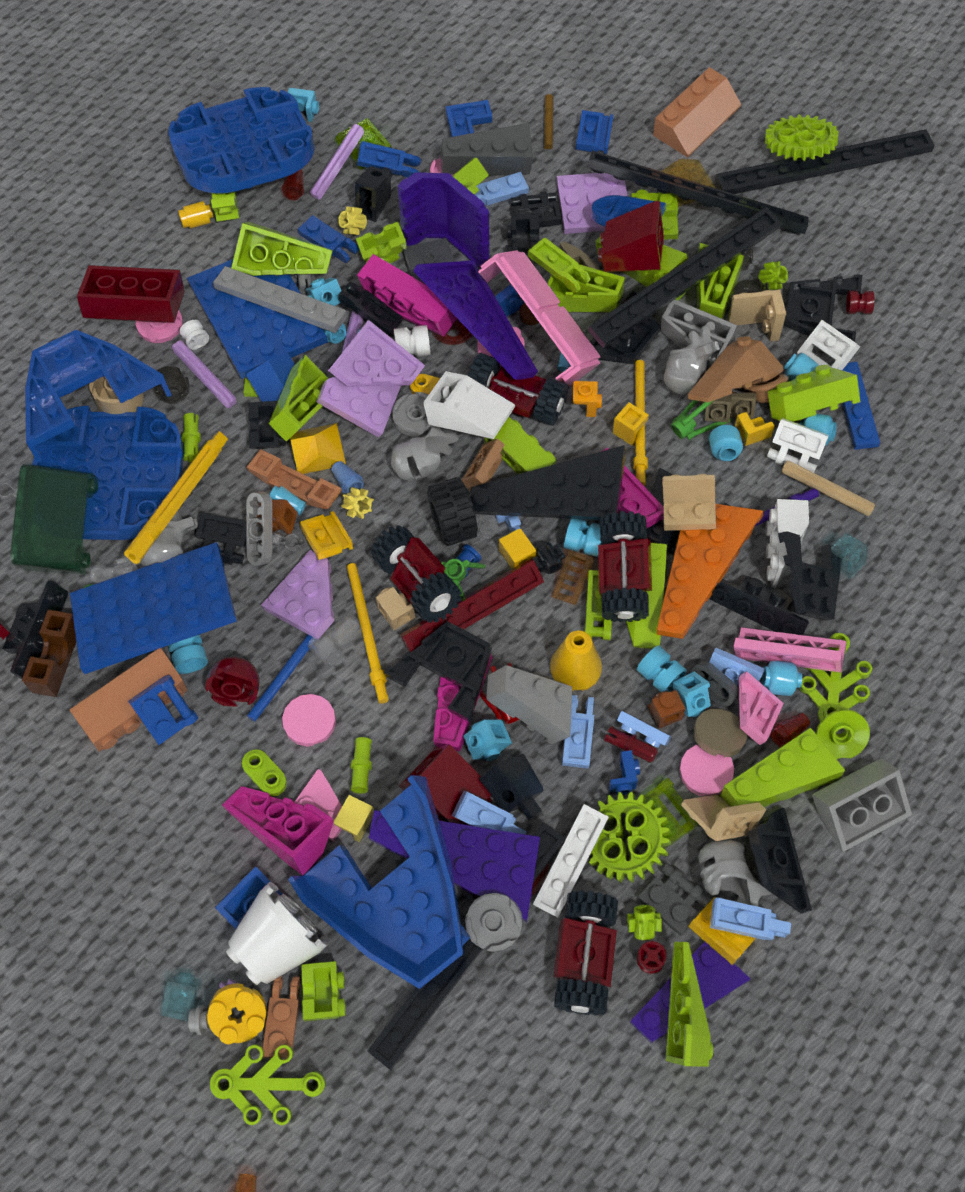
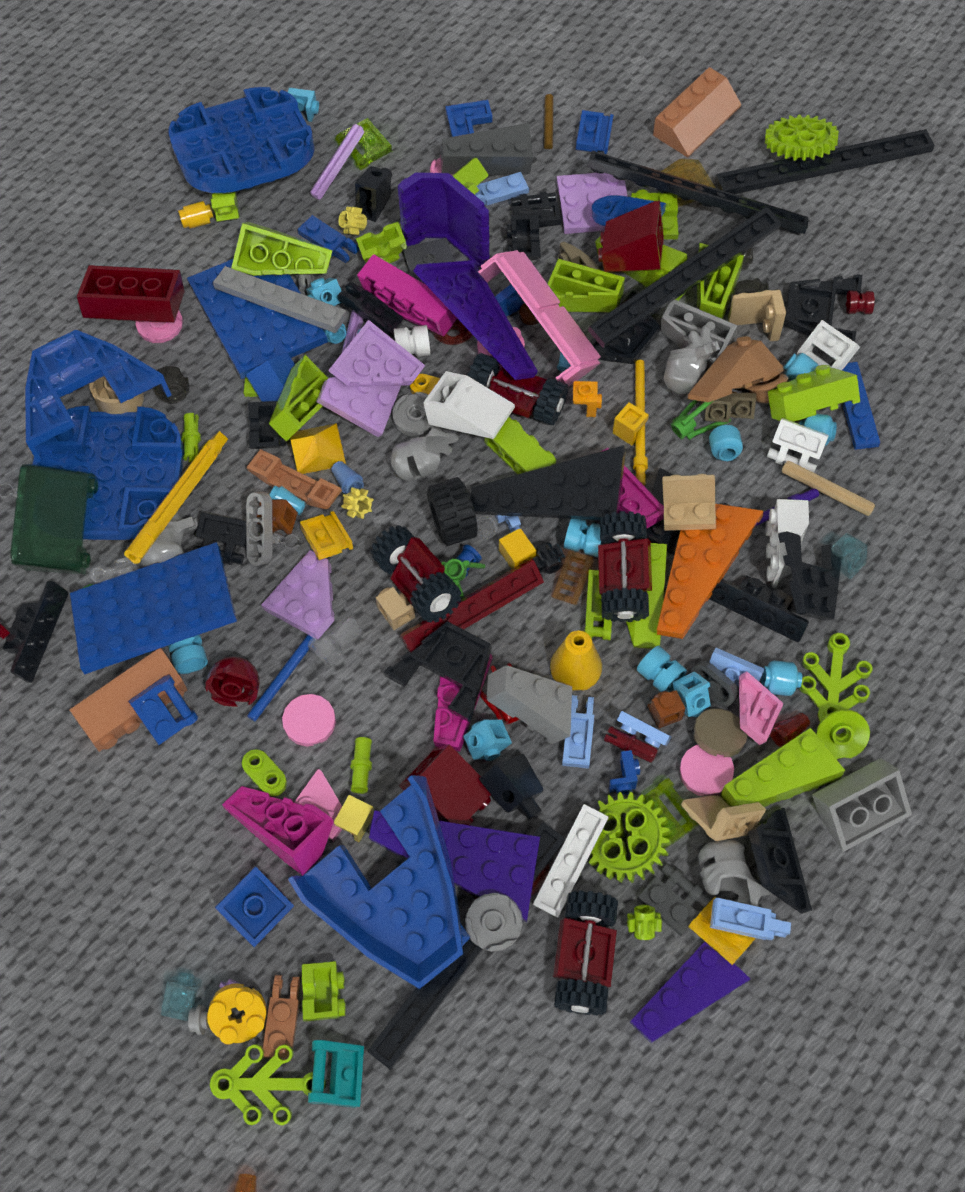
reddish brown arch [22,610,77,697] -> none
lavender axle [172,340,237,408] -> none
white wheel [180,320,209,350] -> none
white cone [226,882,328,985] -> none
clear red cone [282,169,304,200] -> none
yellow bar [347,563,389,704] -> none
blue hinge [357,141,421,178] -> none
light blue hinge [452,791,527,834] -> none
medium nougat bracket [461,439,505,491] -> none
lime hinge [528,238,591,293] -> none
dark red wheel [637,941,667,974] -> none
lime wedge [665,942,713,1067] -> none
bright pink fence [734,627,846,673] -> none
yellow panel [735,412,774,446] -> none
lime gear [759,261,788,290] -> none
none -> teal plate [308,1040,364,1108]

